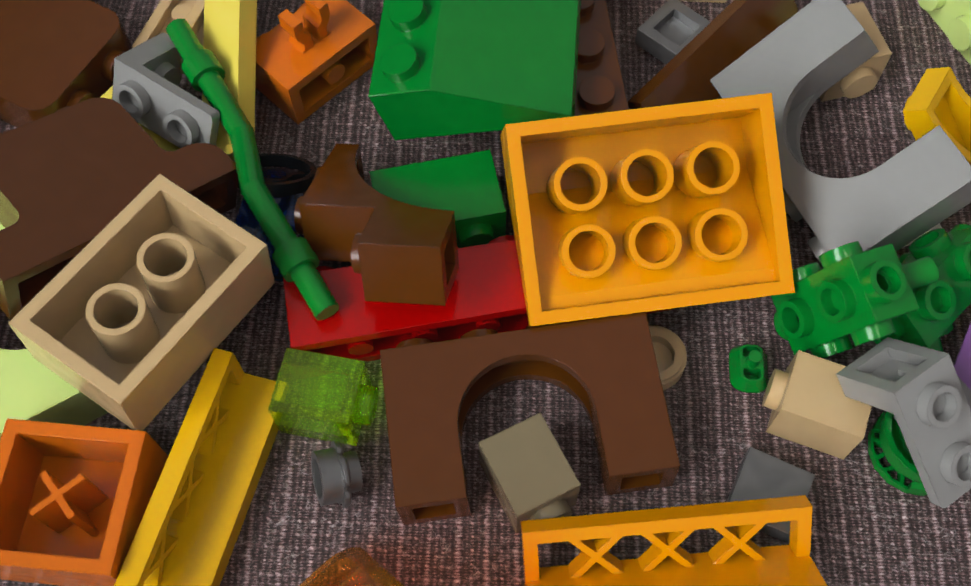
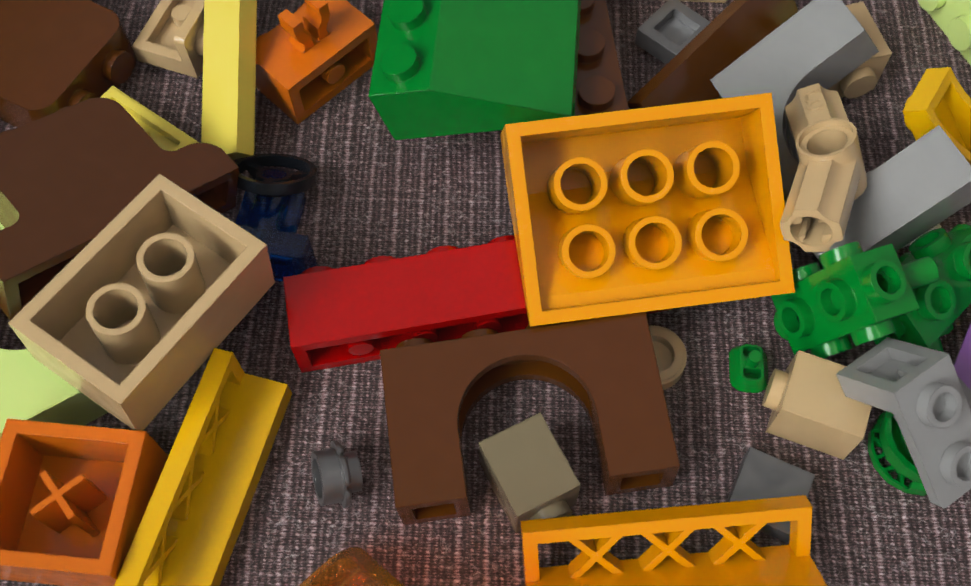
light grey bracket [112,32,220,148] -> none
green bar [166,19,340,320] -> none
clear neon green brick [268,348,379,446] -> none
reddish brown arch [294,144,459,306] -> none
green brick [369,150,506,248] -> none
none -> tan piece [780,83,867,252]

